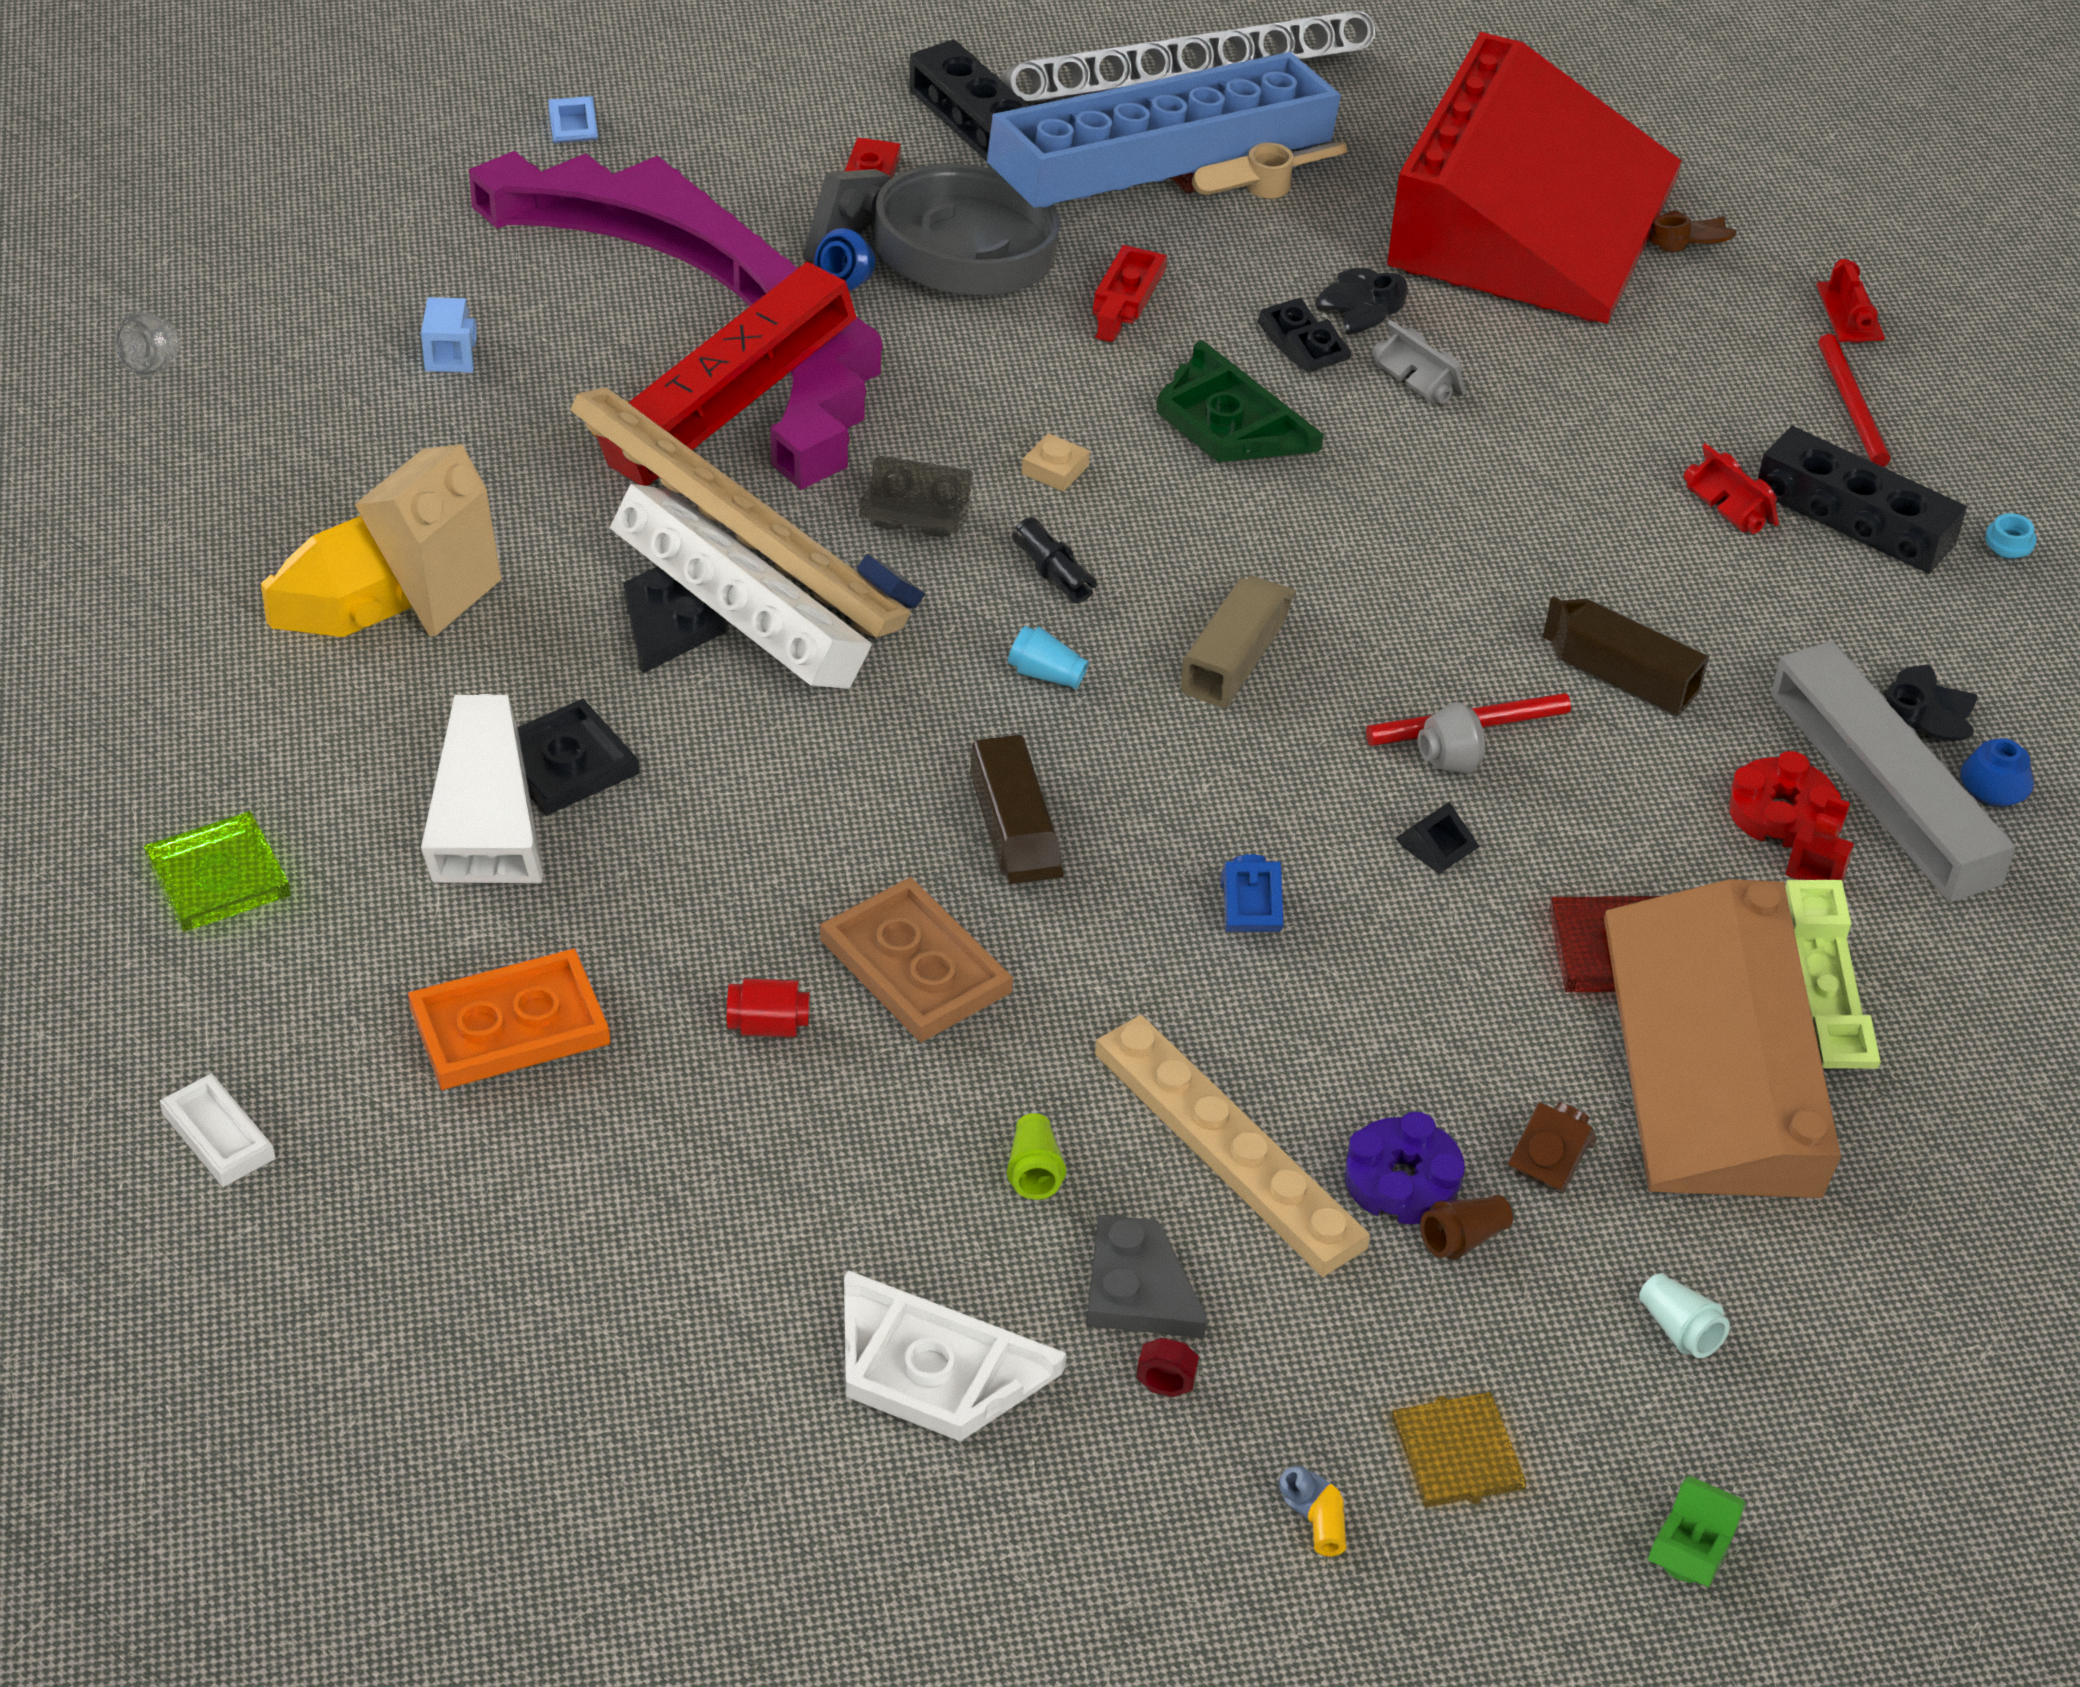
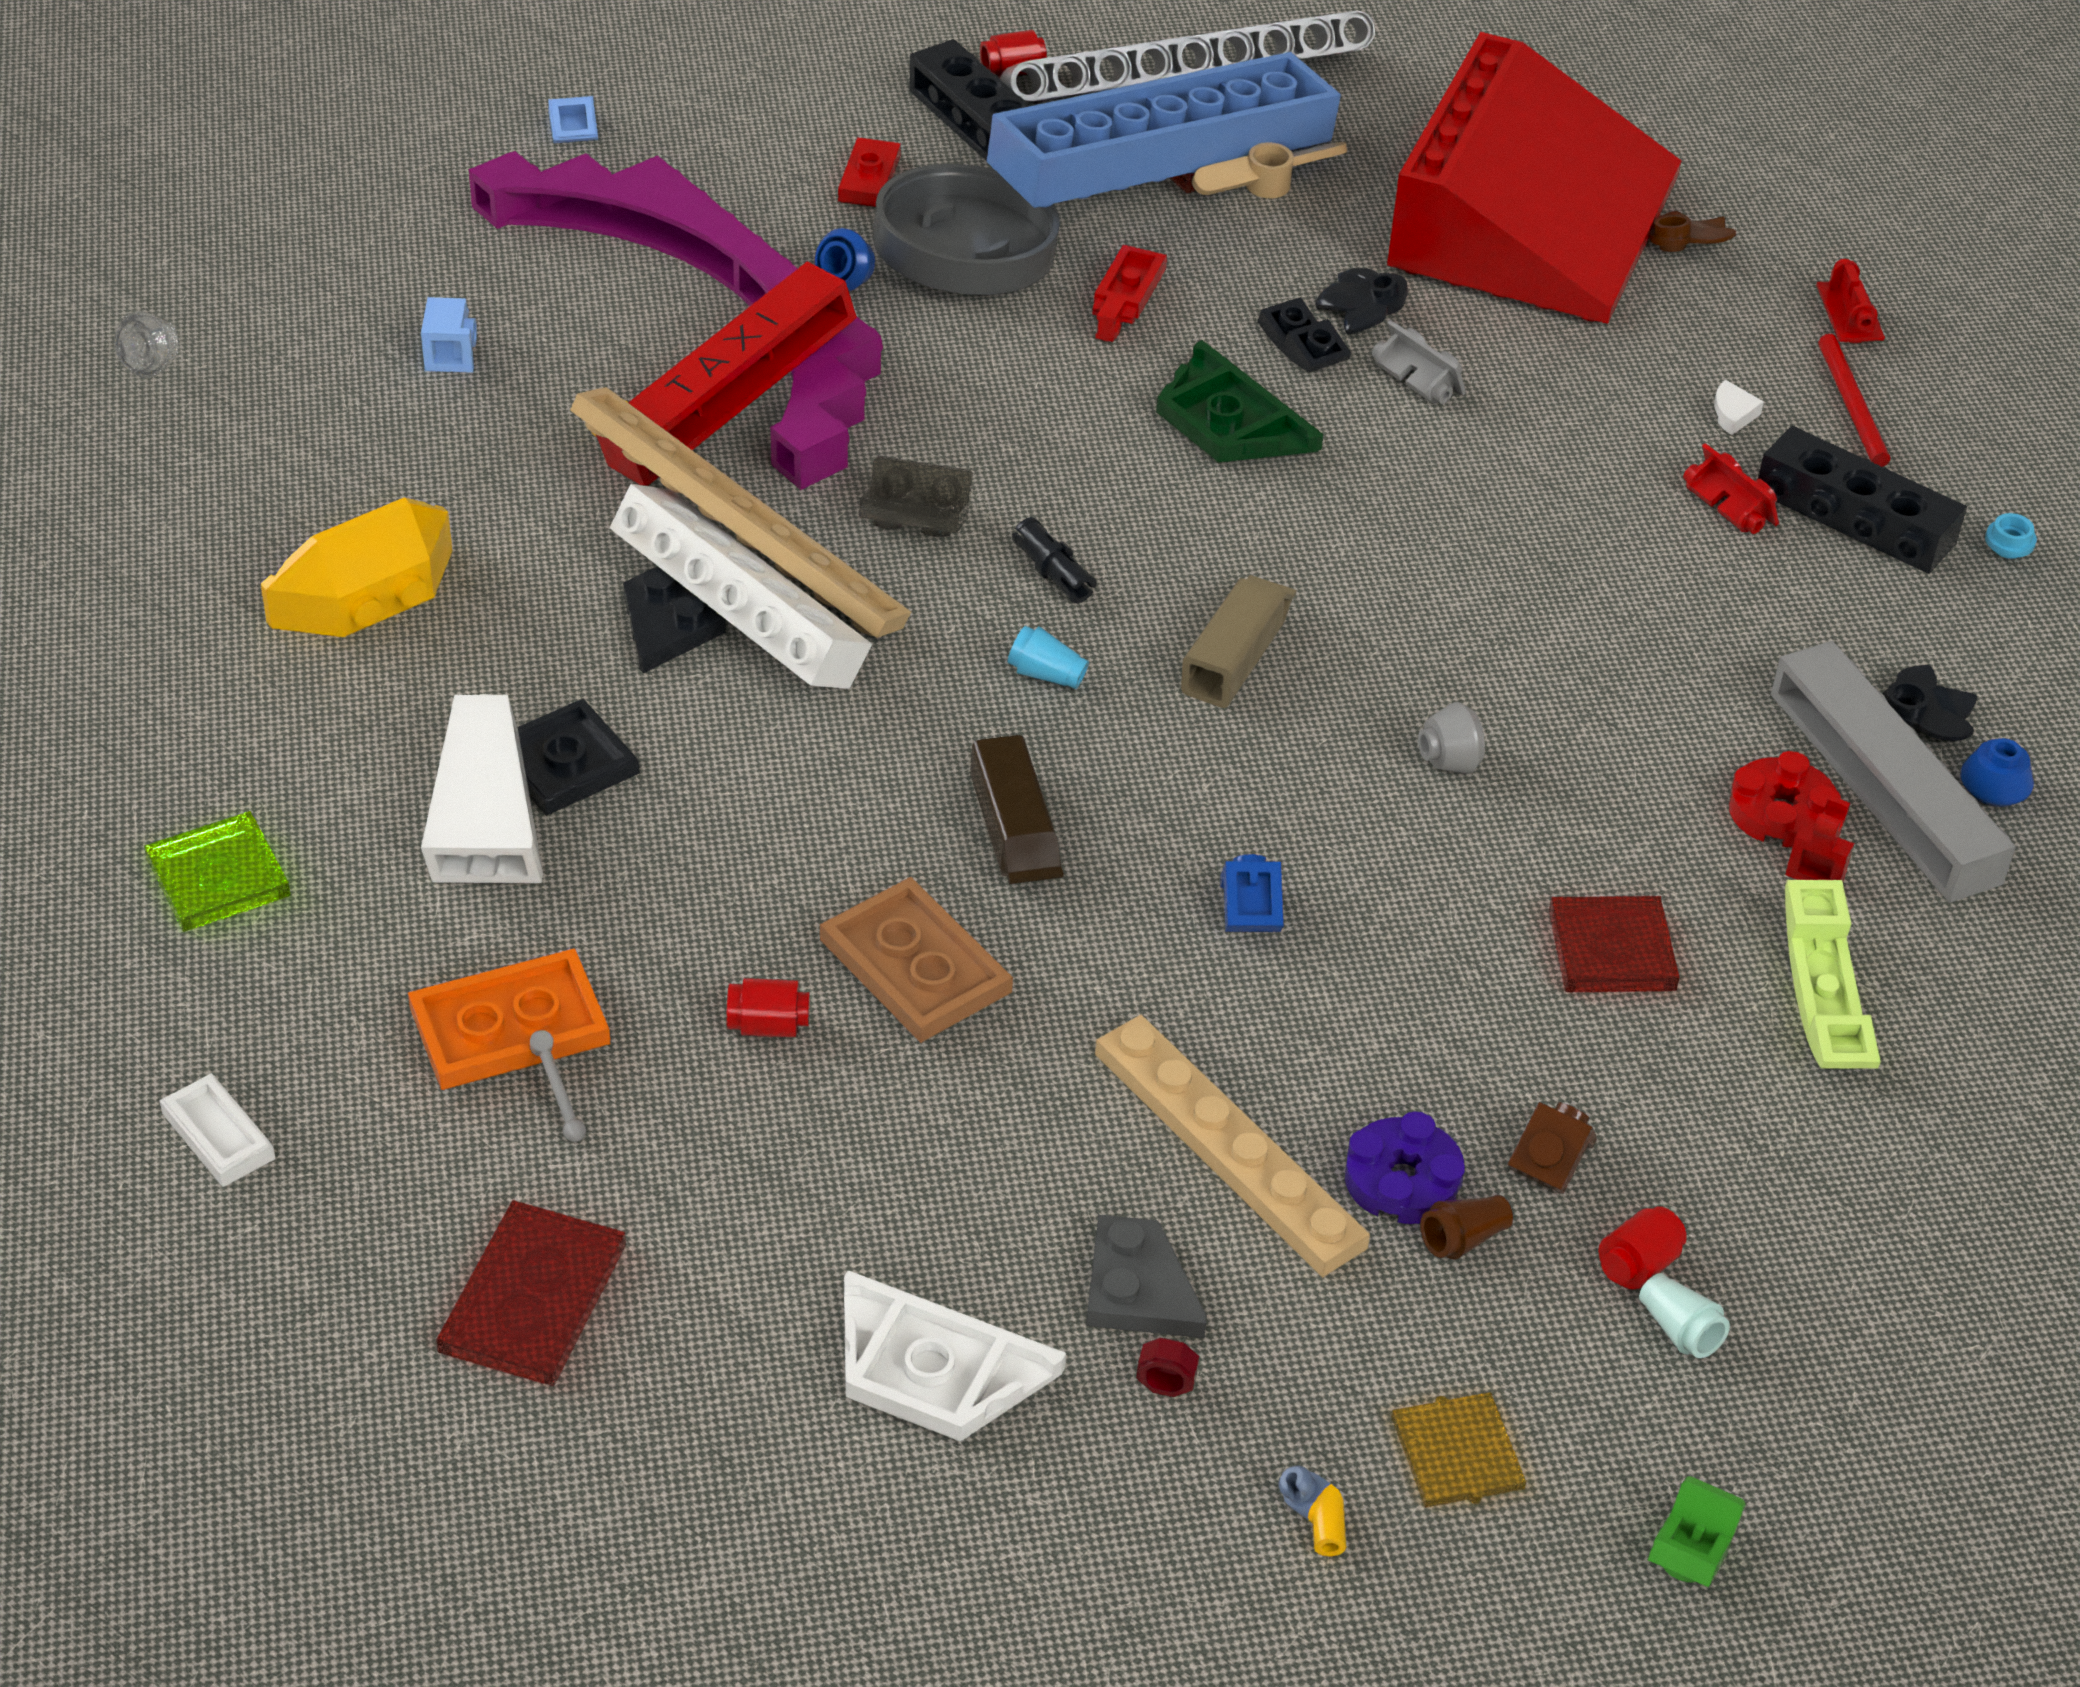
tan slope [355,444,502,637] -> none
dark grey wing [803,169,890,263] -> none
dark blue tile [857,554,925,608] -> none
lime cone [1007,1113,1066,1200] -> none
tan plate [1022,433,1090,492] -> none
red bar [1366,693,1571,746] -> none
black slope [1396,802,1480,874] -> none
dark brown piece [1543,596,1709,716] -> none
medium nougat slope [1604,879,1841,1198] -> none
none -> clear red tile [436,1200,626,1387]
none -> light grey hinge [529,1030,586,1142]
none -> red brick [980,29,1047,78]
none -> red brick [1598,1206,1687,1290]
none -> white tile [1714,380,1764,435]

